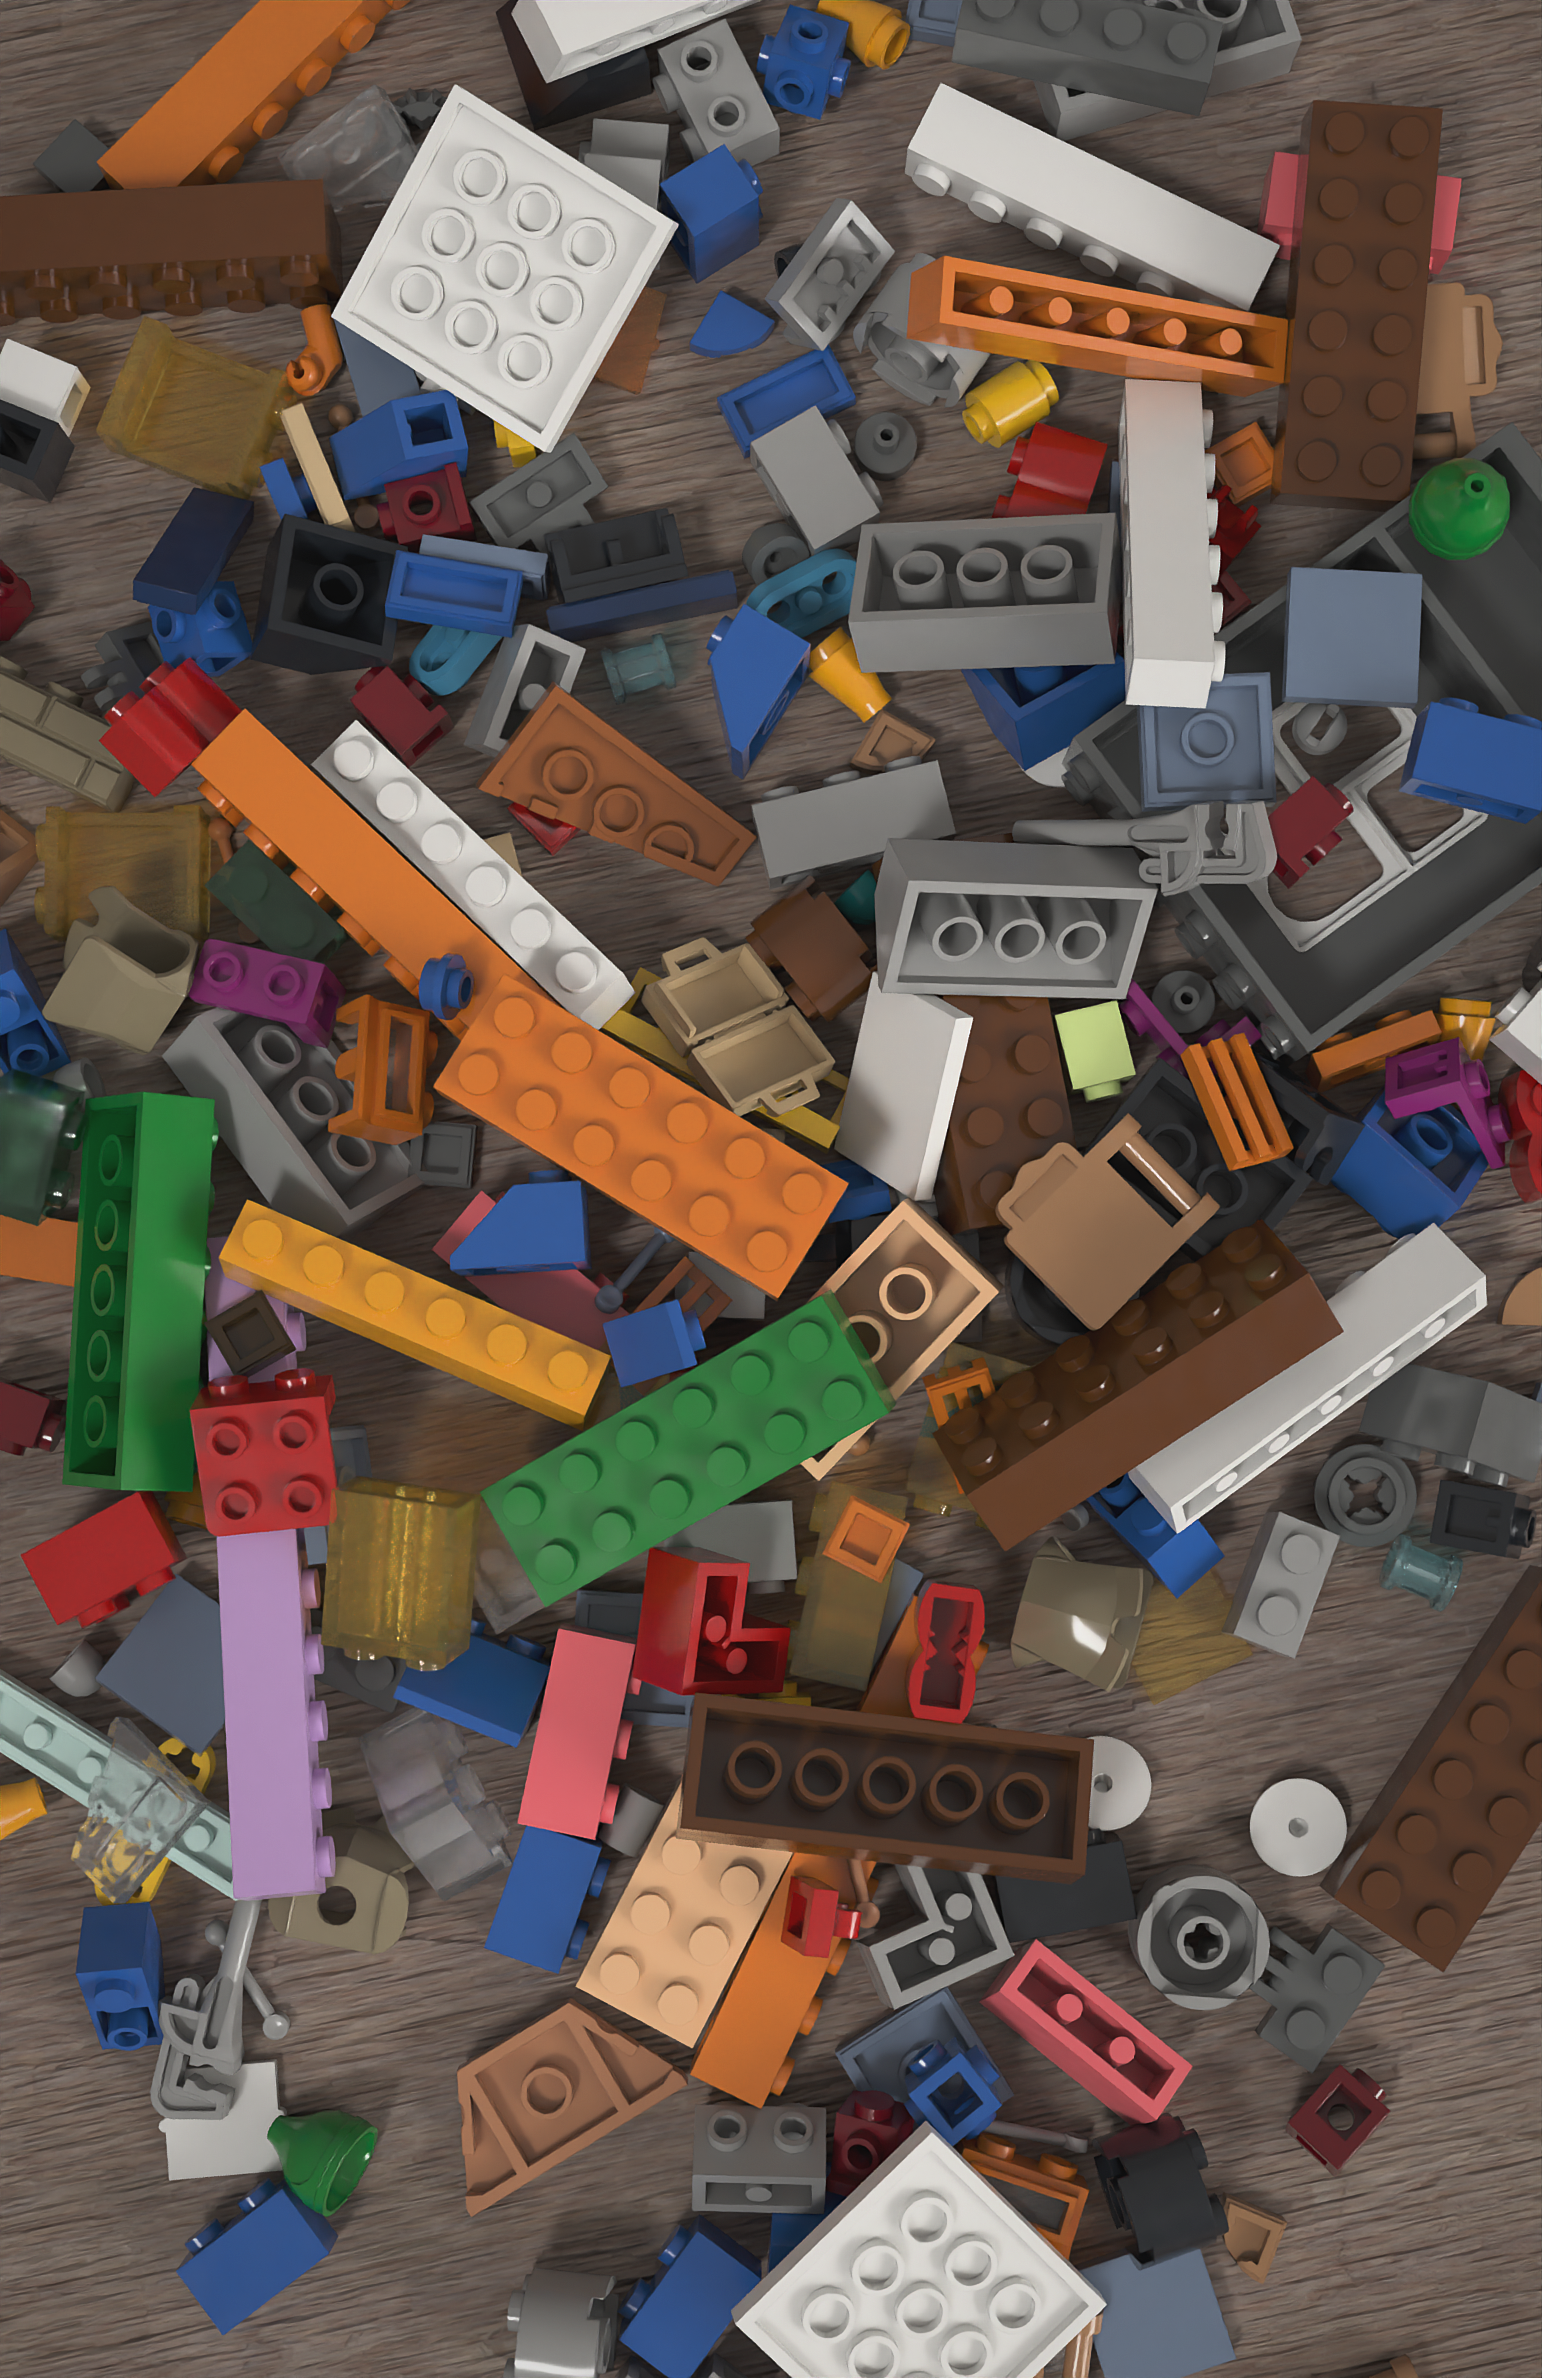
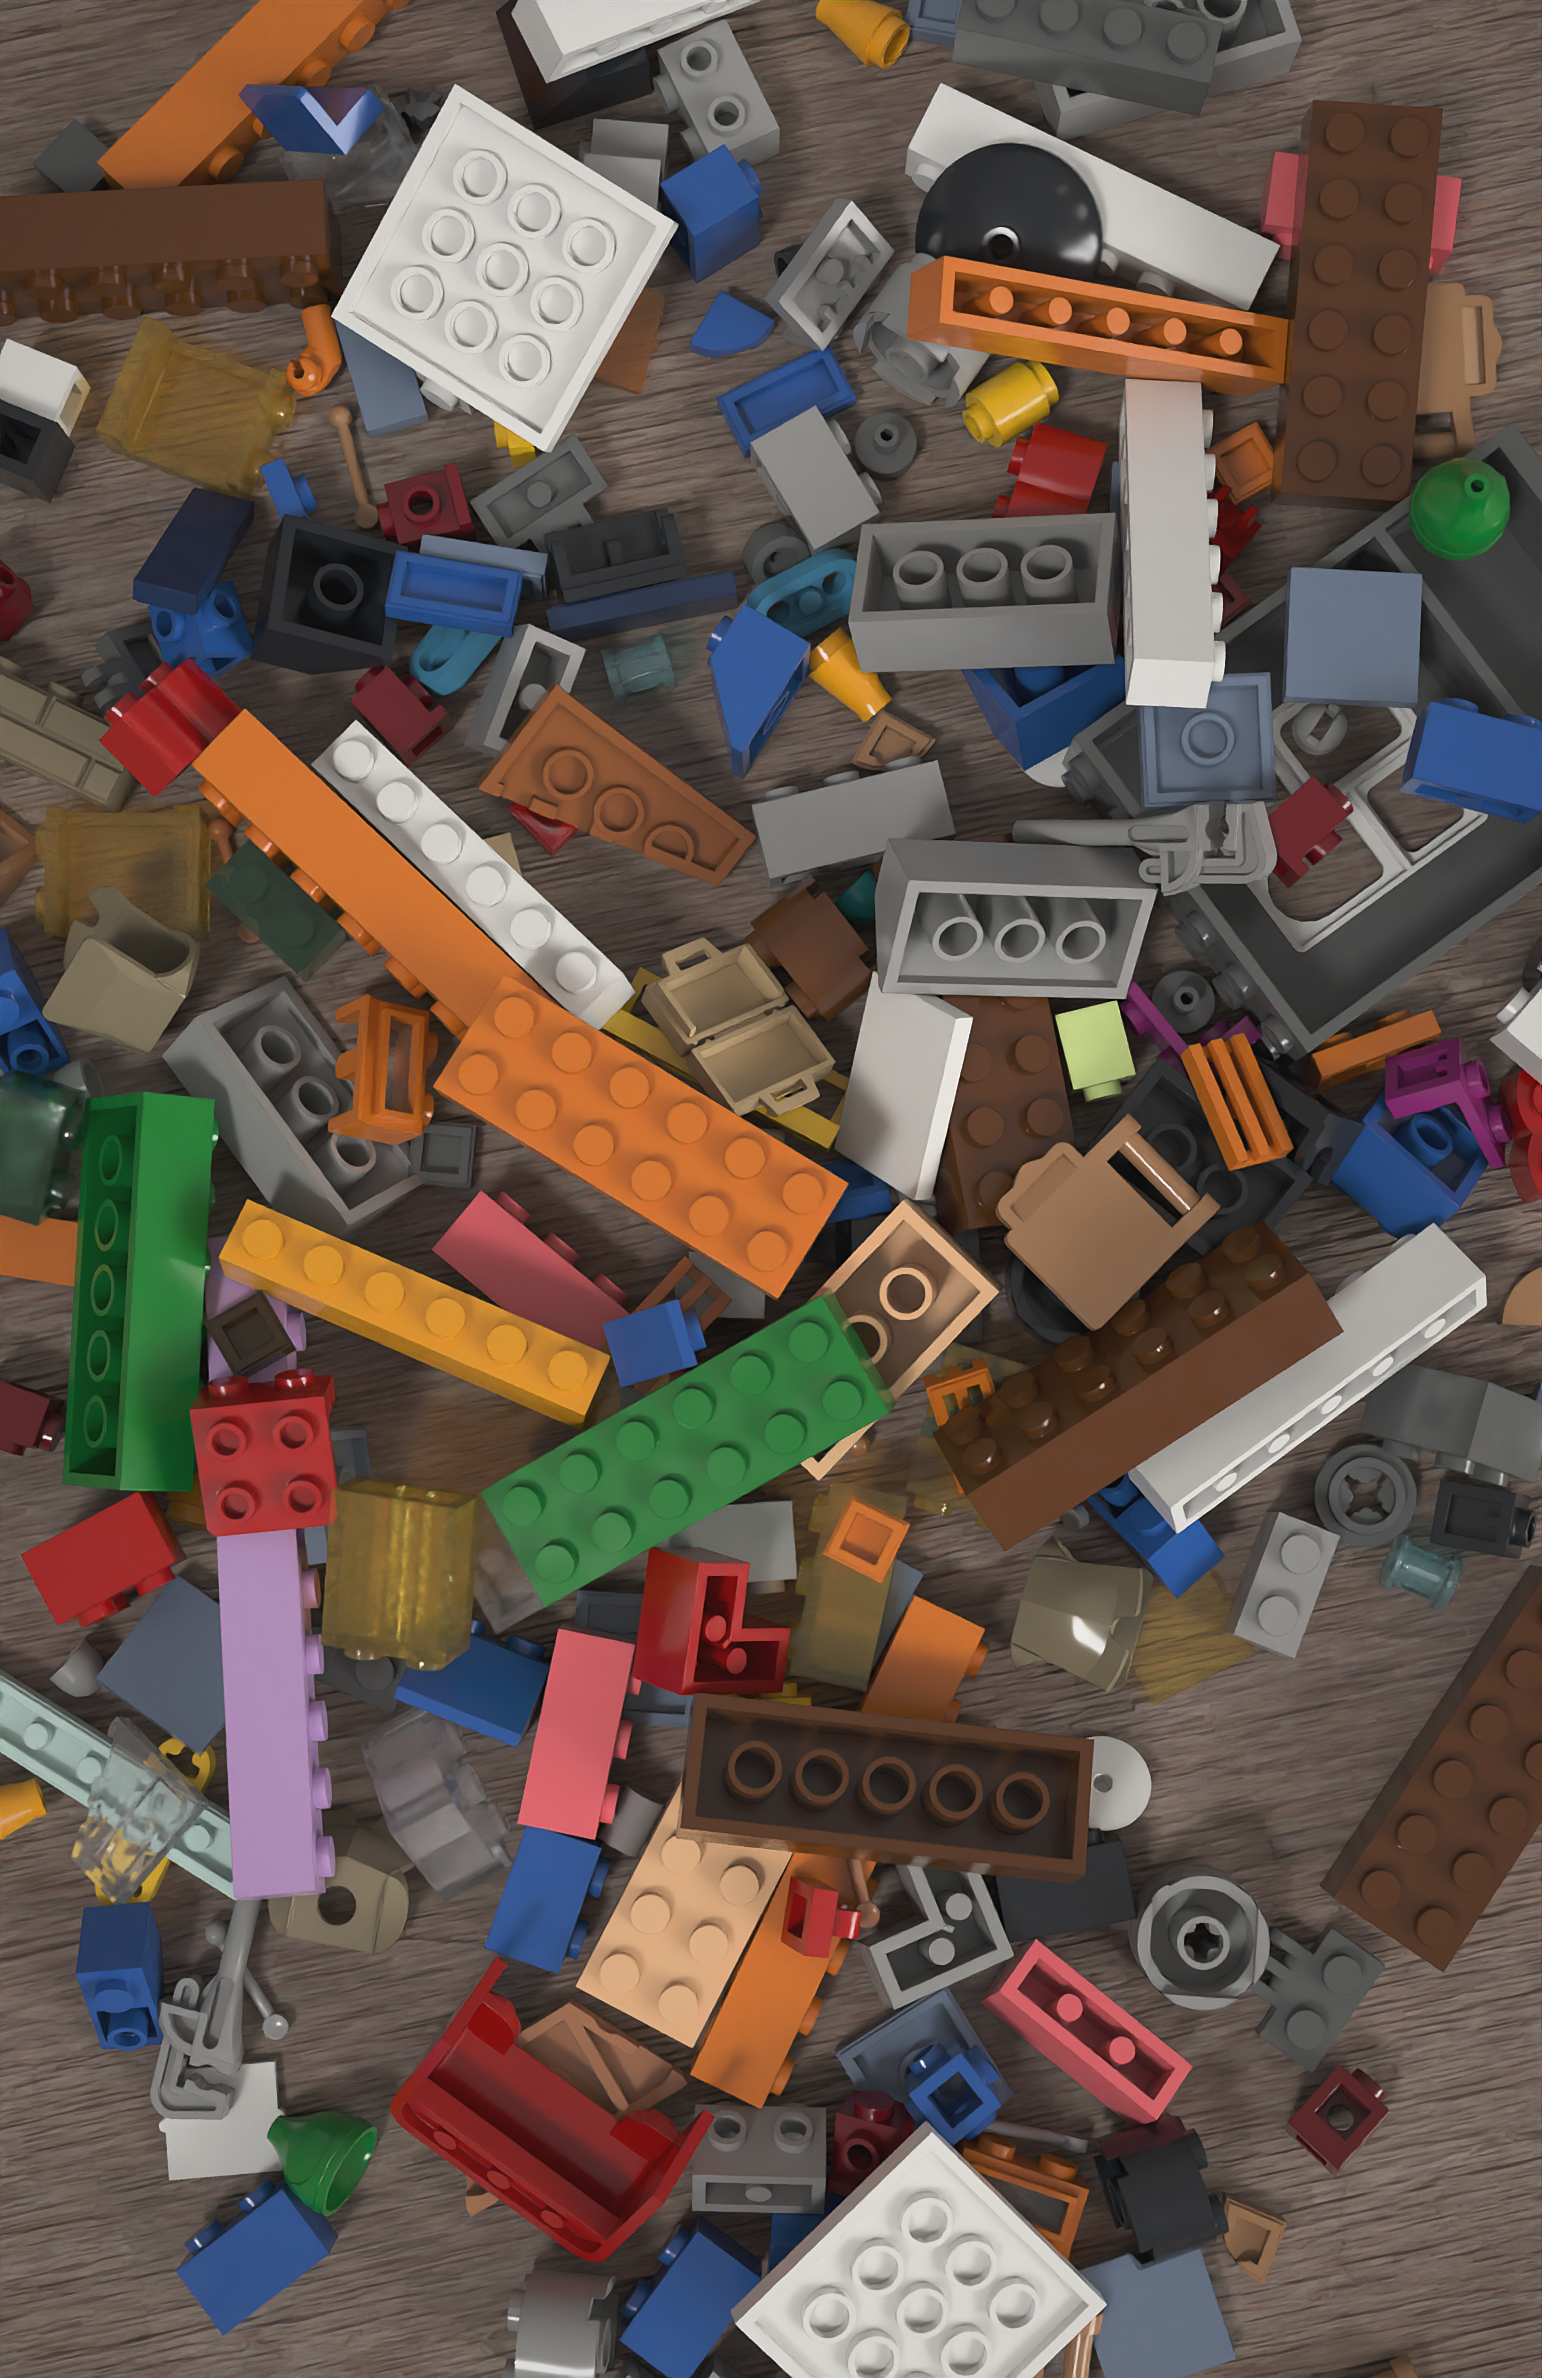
magenta bracket [188,939,347,1049] -> none
tan tile [280,403,356,533] -> none
blue slope [329,390,468,501] -> none
blue plate [419,953,474,1020] -> none
blue slope [450,1170,592,1277] -> none
sand blue hinge [595,1227,675,1314] -> none
blue brick [756,4,851,120] -> none
red brick [905,1579,985,1724] -> none
white piece [1250,1778,1347,1876] -> none
light orange cone [1434,997,1496,1061] -> none
none -> blue panel [238,84,385,155]
none -> red windscreen [390,1957,715,2262]
none -> black dish [915,142,1103,283]

